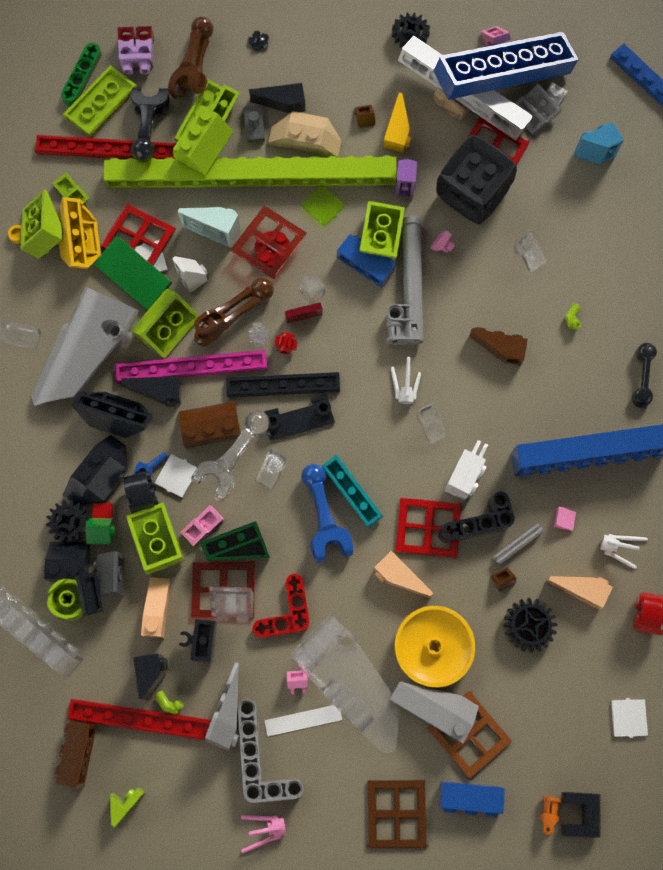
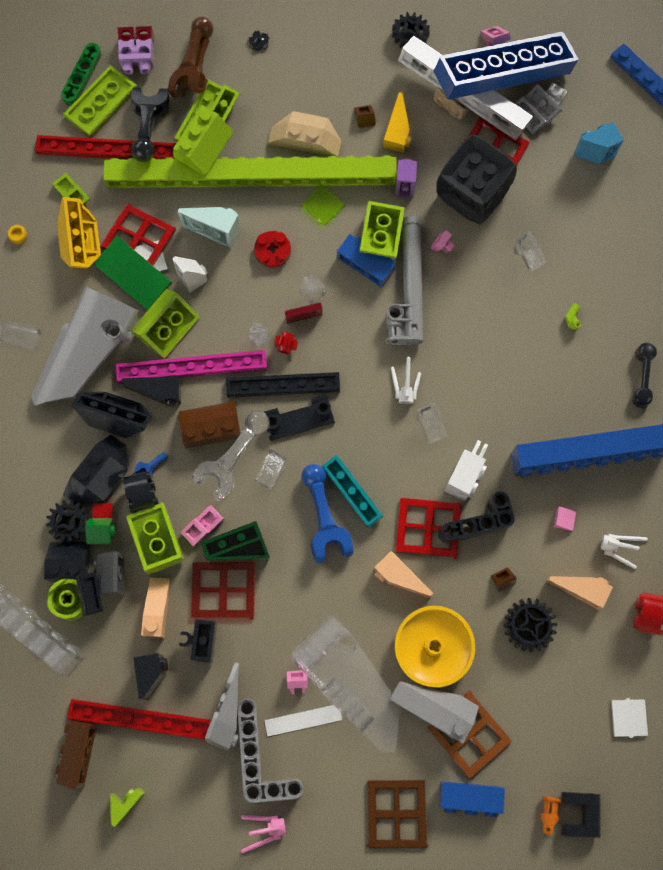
lime slope [20,189,63,259] -> none
lime arm [154,691,184,714] -> none
white piece [155,454,199,498] -> none
reddish brown piece [194,278,274,346] -> none
clear slope [209,587,254,622] -> none
clear red window [230,205,307,279] -> none
dark grey tile [243,105,265,143] -> none
black slope [249,83,305,113] -> none
red beam [252,574,310,638] -> none
reddish brown slope [469,327,528,366] -> none
light grey axle [493,524,544,565] -> none

